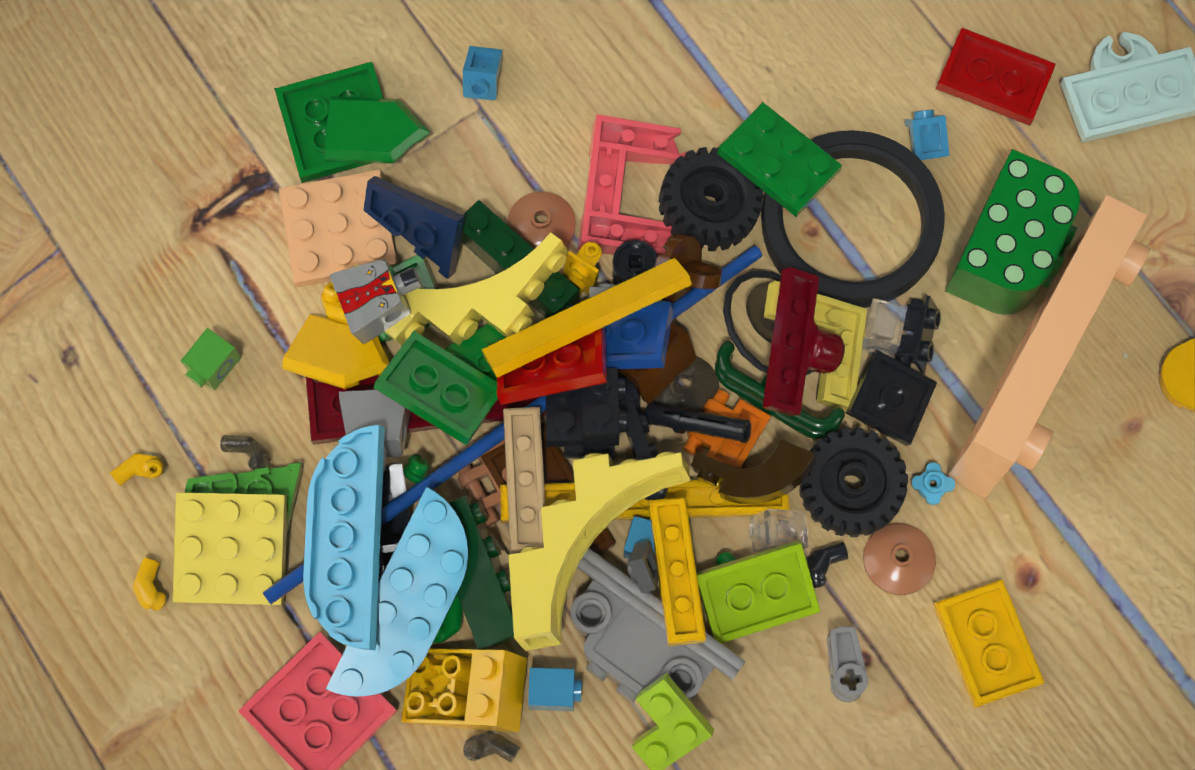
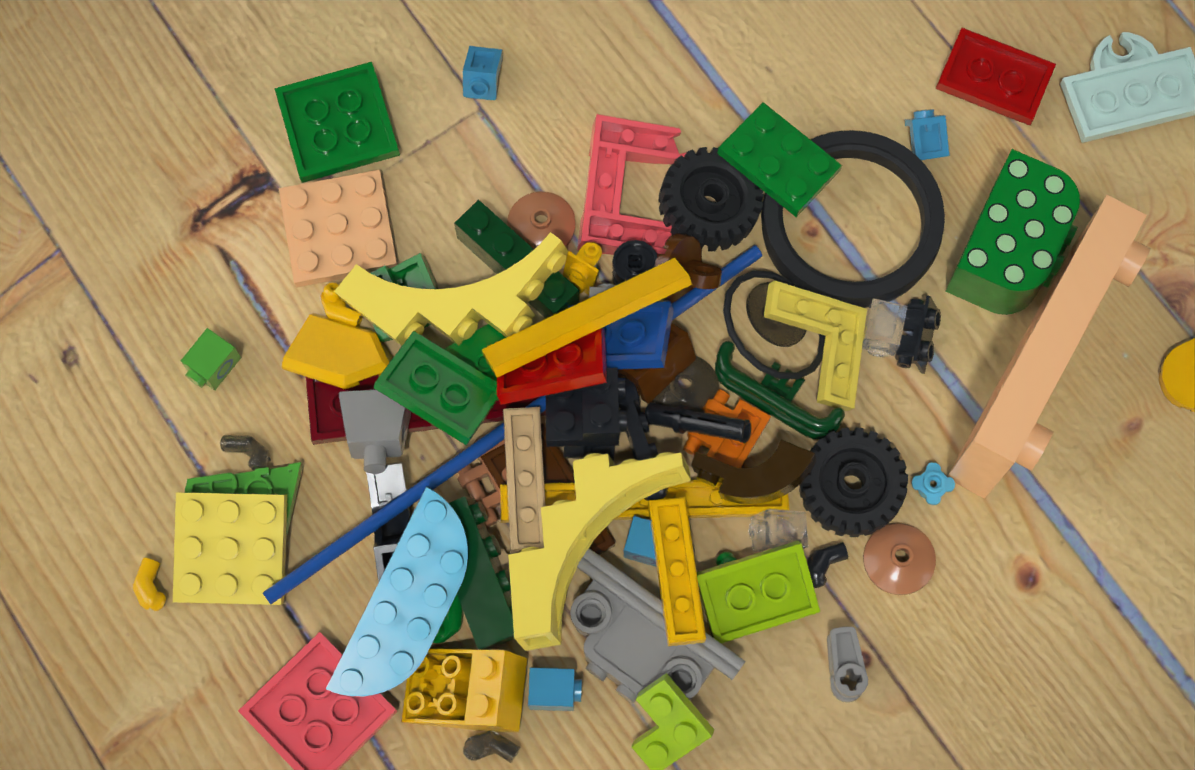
yellow arm [109,453,164,486] -> none
medium azure plate [303,425,385,651] -> none
green tile [324,96,430,164] -> none
torso [330,260,422,344] -> none
dark blue wing [363,176,465,279] -> none
green arm [403,454,429,484] -> none
dark grey plate [627,540,658,593] -> none
dark red plate [762,267,845,416] -> none
black plate [846,350,937,446] -> none
yellow tile [933,579,1045,708] -> none

